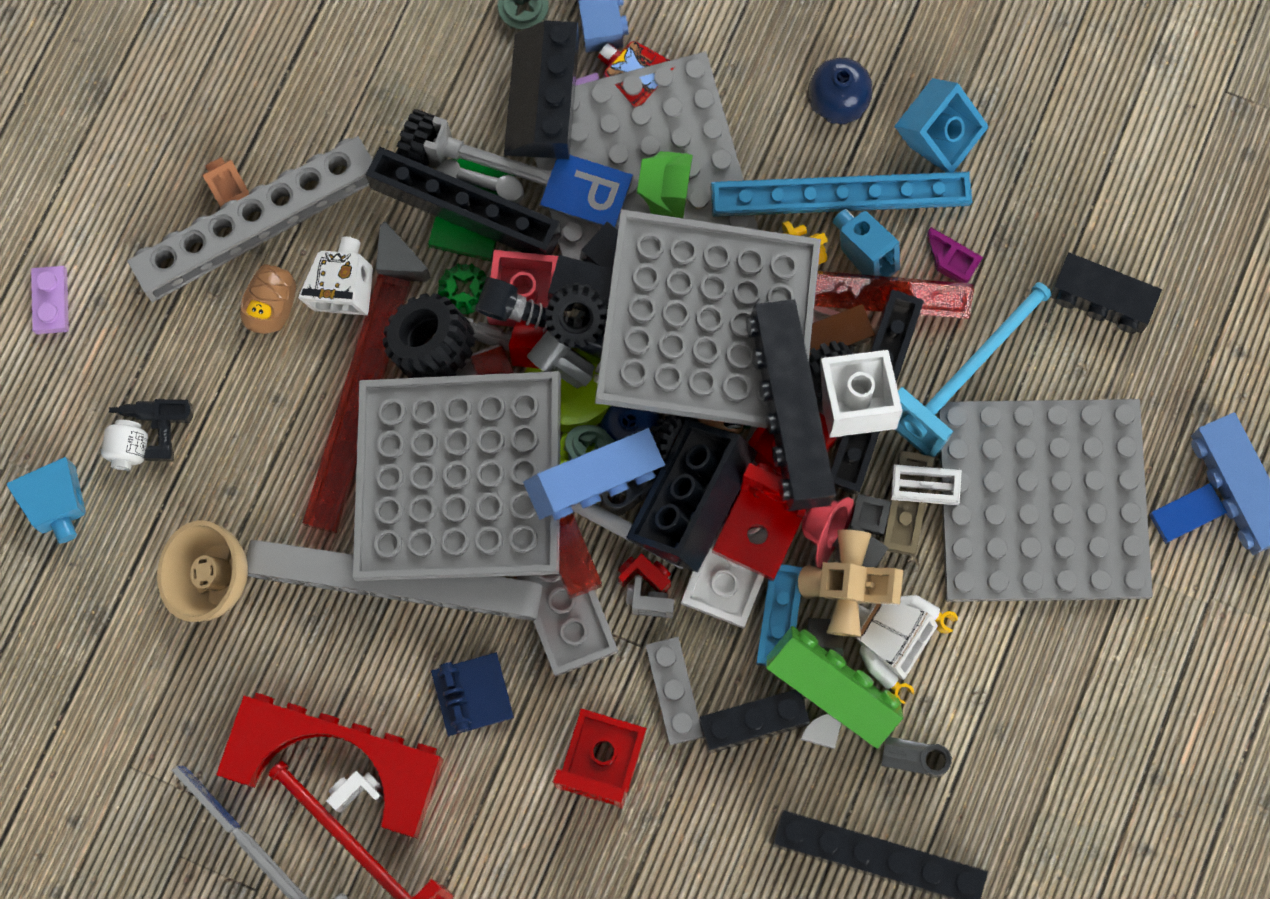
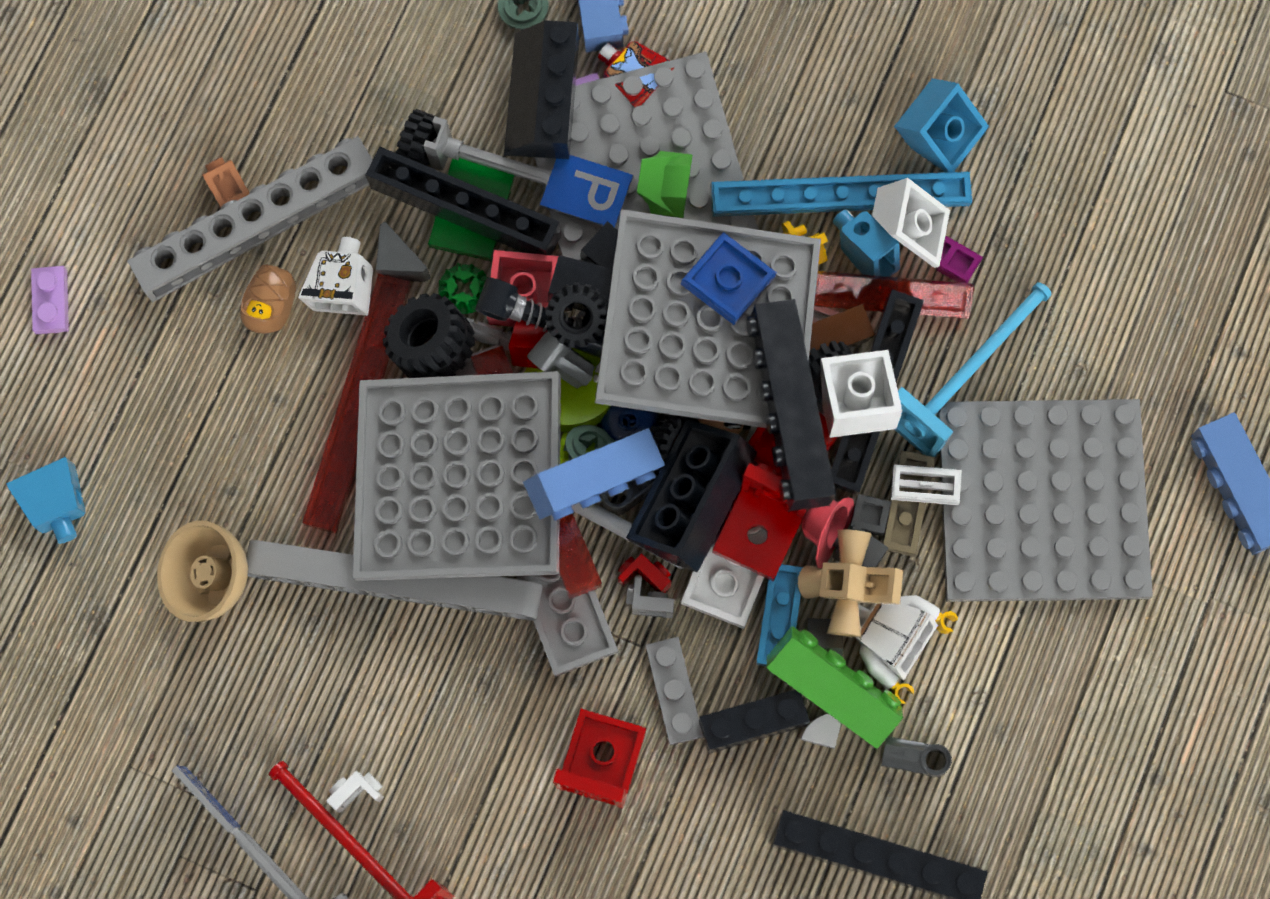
white head [101,420,148,471] -> none
black piece [109,399,194,462] -> none
red arch [216,693,444,839] -> none
dark blue hinge [431,652,514,737] -> none
light grey bar [437,159,524,204] -> none
dark blue cylinder [808,57,872,124] -> none
black brick [1050,252,1162,334] -> none
blue tile [1149,483,1227,544] -> none
none -> blue tile [681,232,777,325]
none -> white slope [872,178,950,268]

